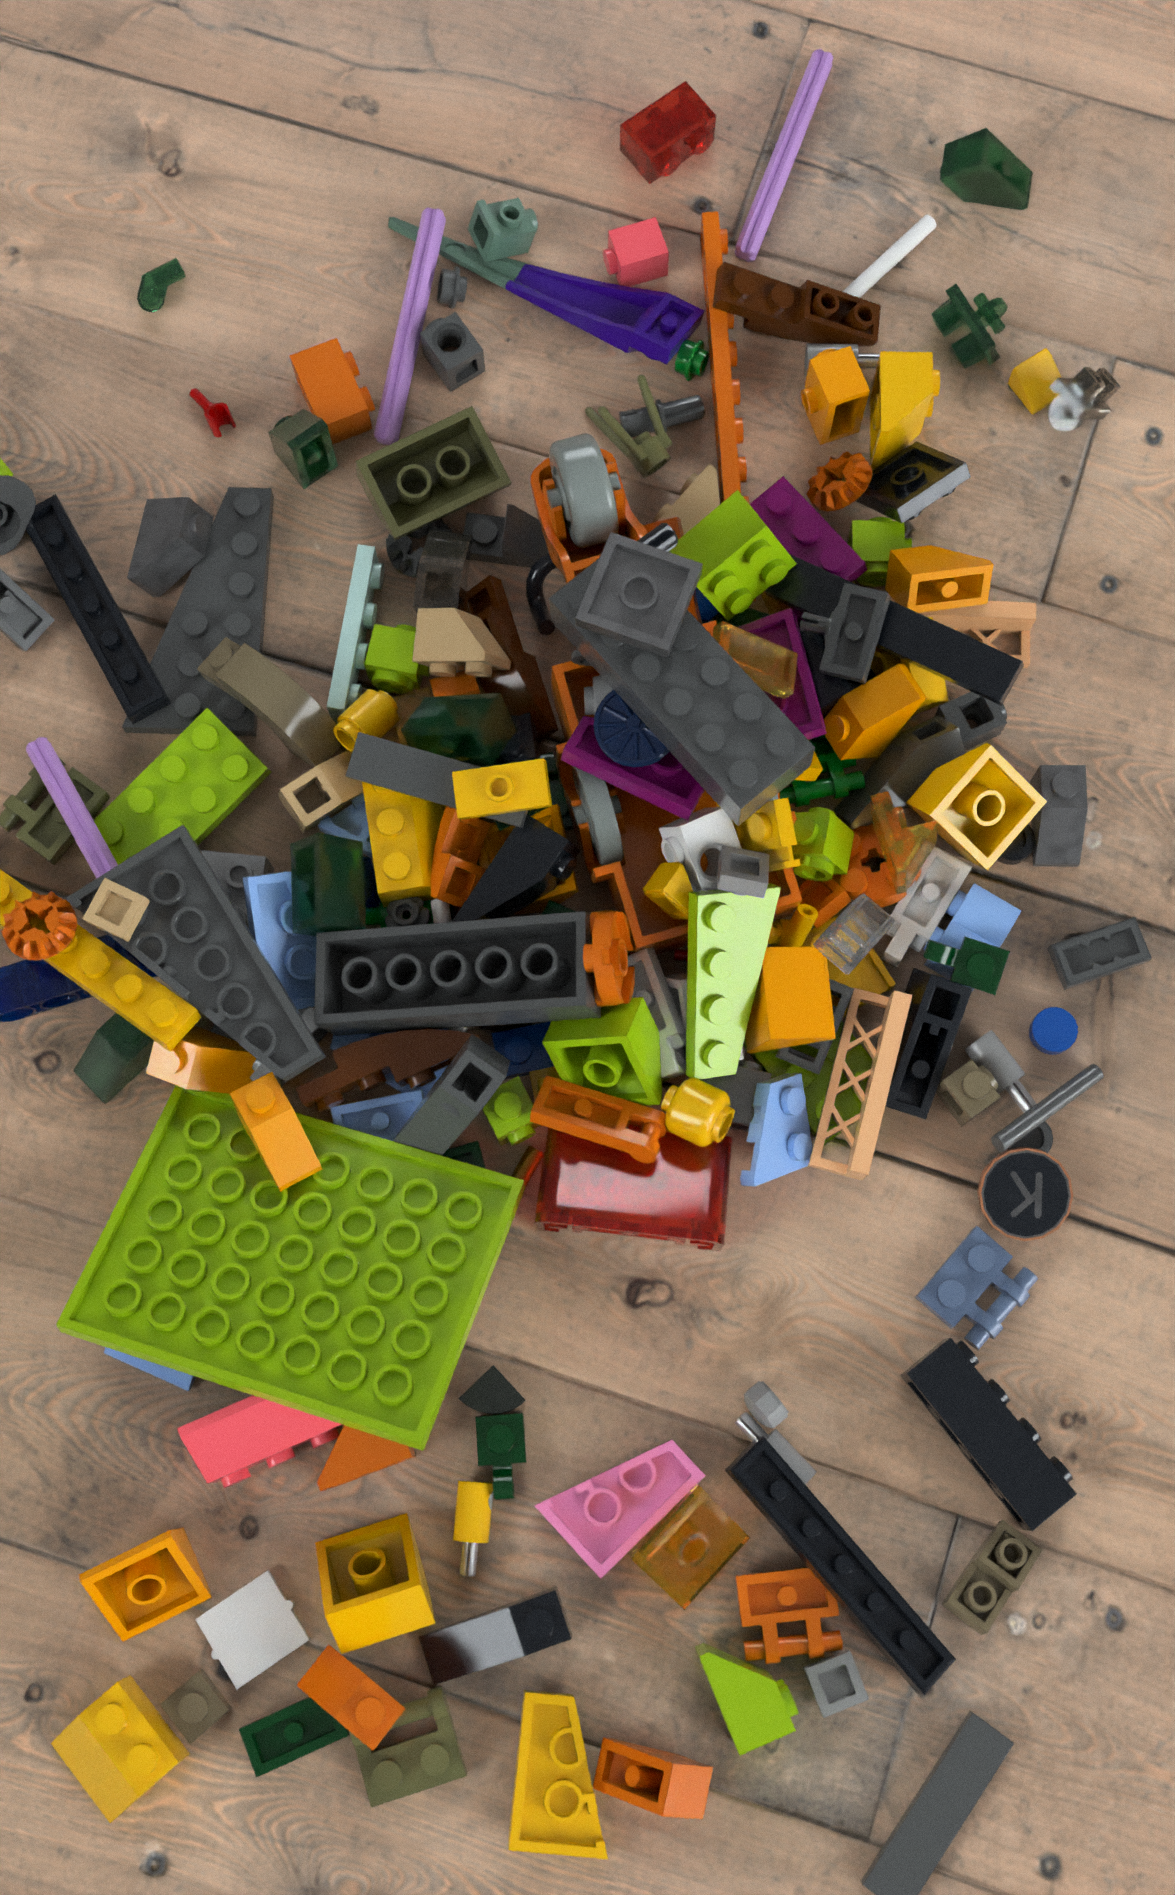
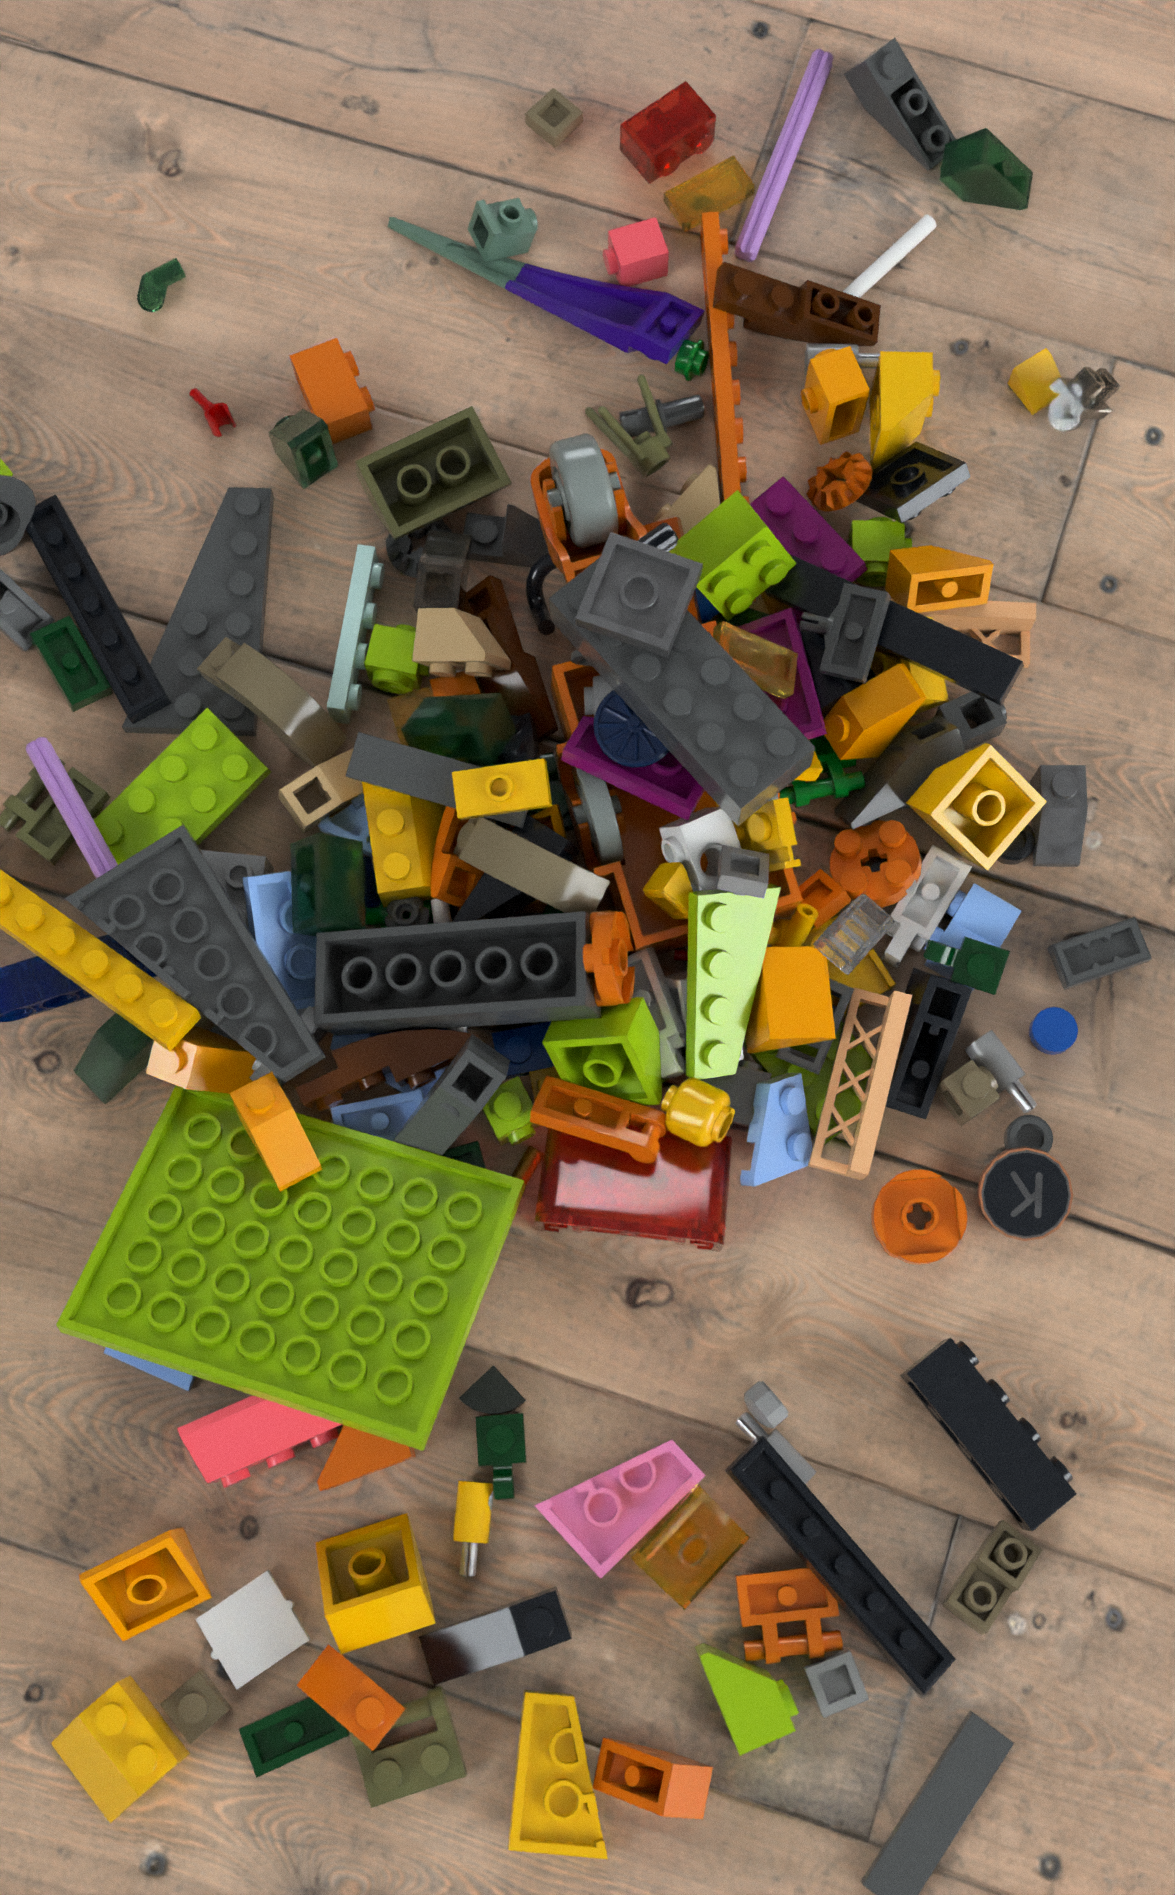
orange gear [1,891,77,961] -> none
tan plate [83,877,150,942] -> none
flat silver slope [127,497,214,597] -> none
yellow brick [333,689,399,753] -> none
lavender axle [374,208,446,445] -> none
dark grey brick [420,312,485,392] -> none
dark grey plate [437,266,467,309] -> none
lime brick [792,807,854,881] -> none
clear yellow slope [871,791,938,894] -> none
sand blue plate [915,1226,1038,1350] -> none
clear green hips [931,284,1008,369] -> none
dark grey bar [991,1064,1104,1152] -> none
none -> dark green plate [30,615,112,712]
none -> dark tan arch [453,816,610,915]
none -> dark tan plate [525,88,583,148]
none -> clear yellow tile [663,155,755,232]
none -> dark grey slope [844,38,960,171]
none -> orange plate [871,1169,967,1265]

